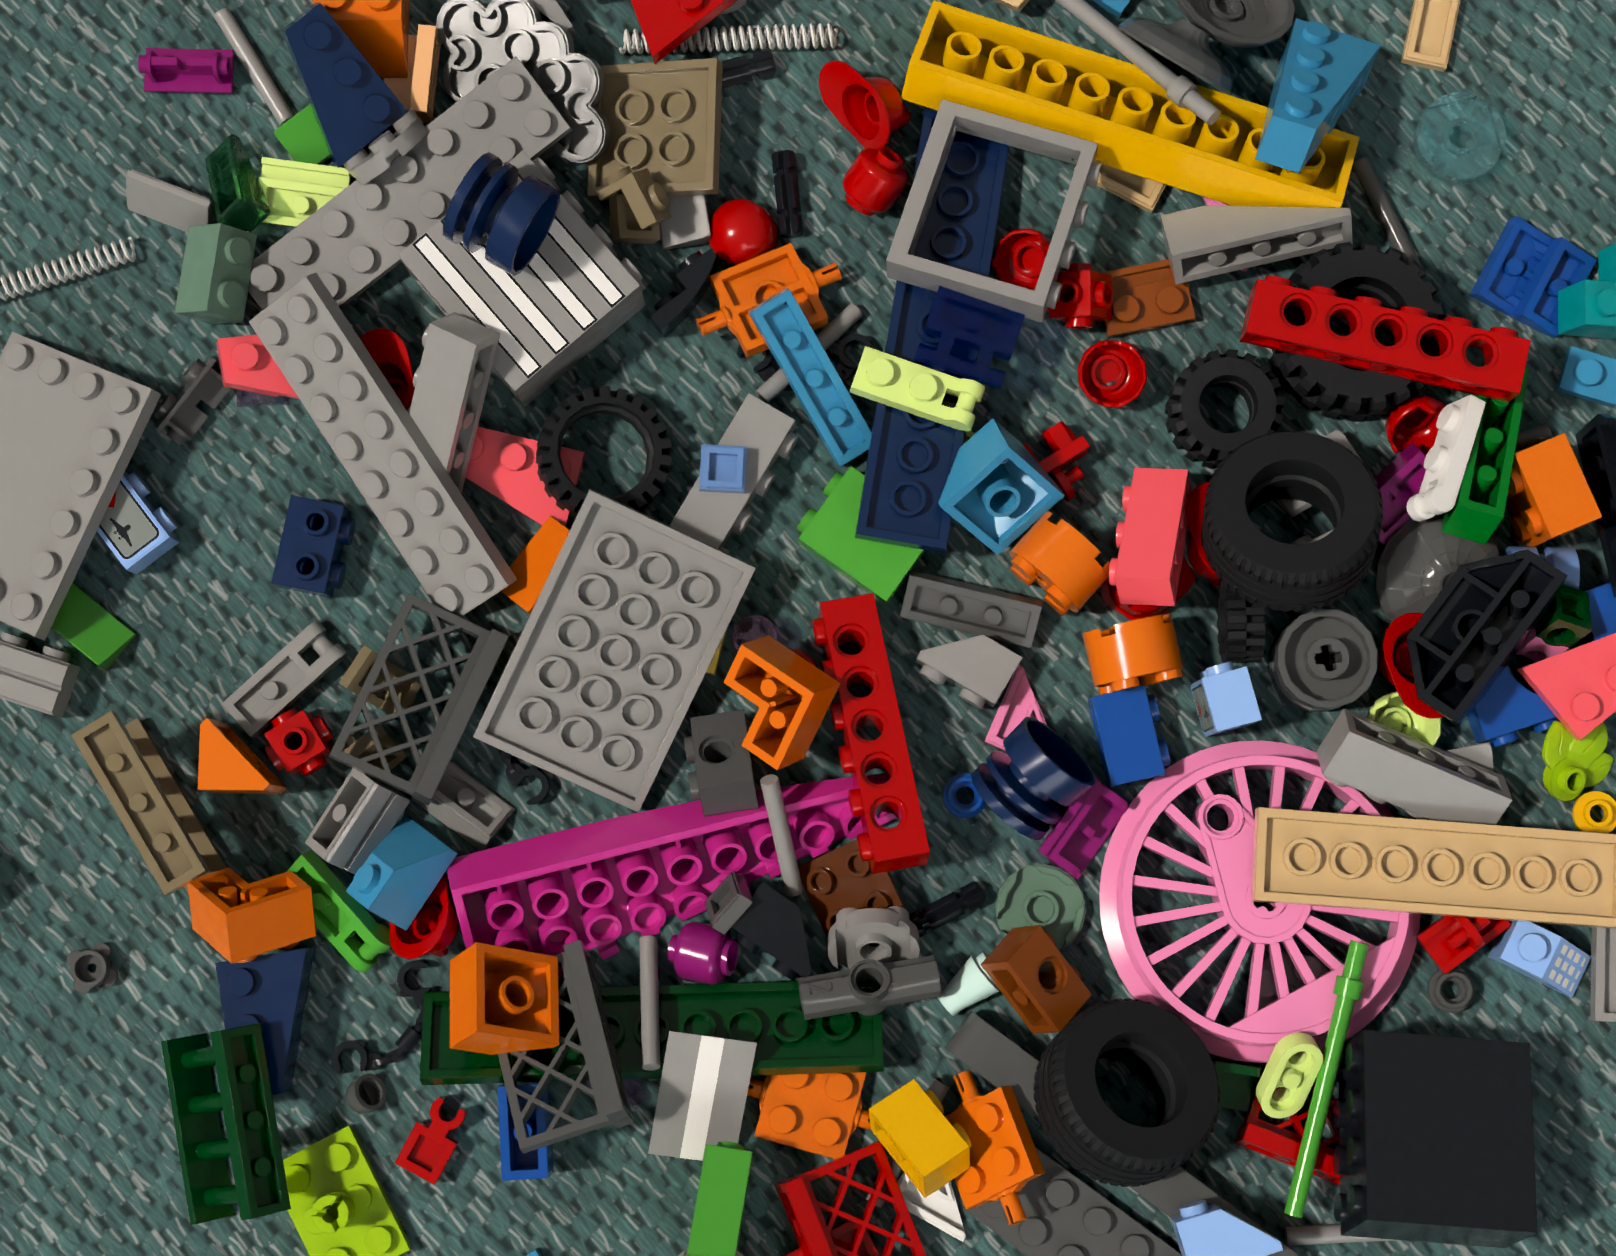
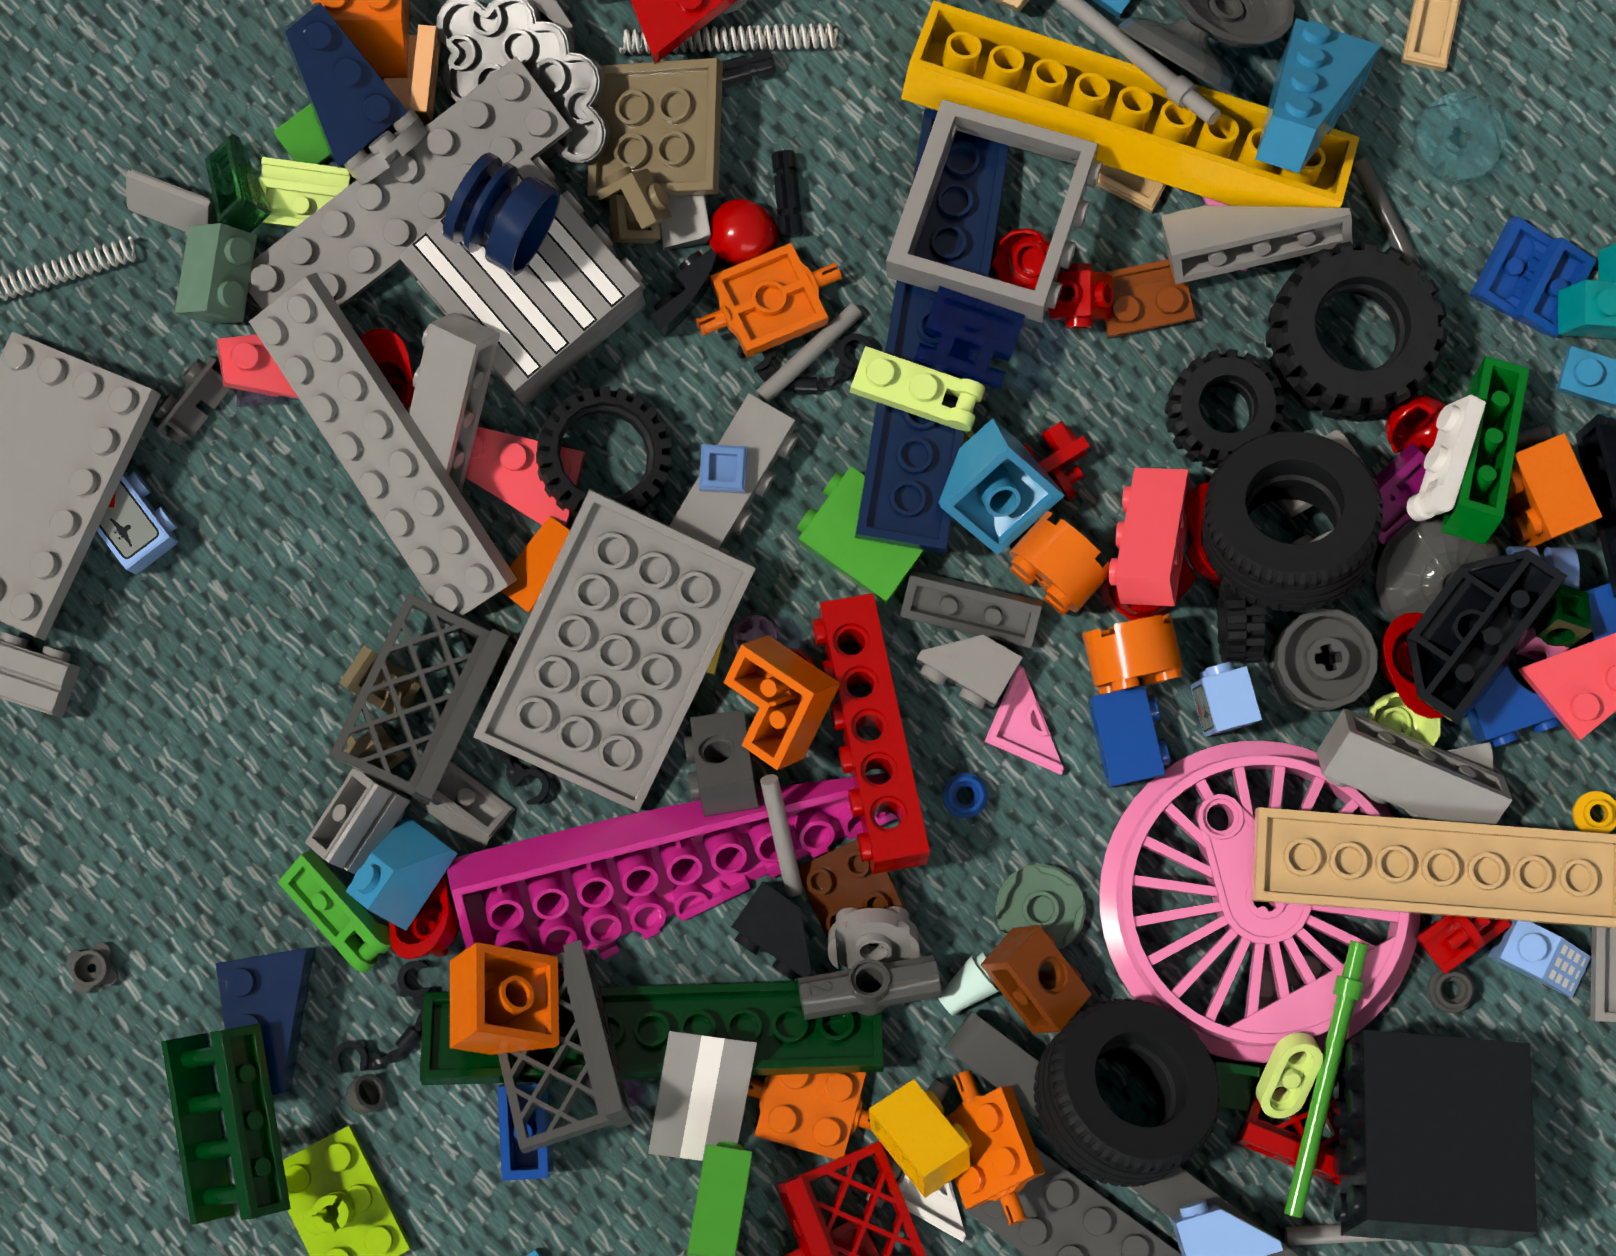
bright green slope [51,582,136,669] -> none
dark tan fence [71,711,227,895] -> none
magenta hinge [138,48,234,94] -> none
orange brick [187,867,316,964] -> none
orange slope [198,718,287,794] -> none
light grey bar [214,8,294,126] -> none
light grey plate [221,620,348,738] -> none
red brick [264,708,334,777] -> none
dark blue brick [271,495,356,598] -> none
red plate [395,1096,467,1185] -> none
light grey bar [639,935,661,1071] -> none
magenta head [668,922,739,985] -> none
dark grey tile [705,871,753,935] -> none
dark azure plate [747,288,872,467] -> none
red piece [819,60,911,150] -> none
red head [842,147,909,216] -> none
black axle [909,882,986,937] -> none
dark blue wheel [971,717,1095,840] -> none
magenta hinge [1036,778,1129,880] -> none
red hair [1077,340,1147,408] -> none
red brick [1239,276,1531,402] -> none
lime plate [1542,720,1614,801] -> none

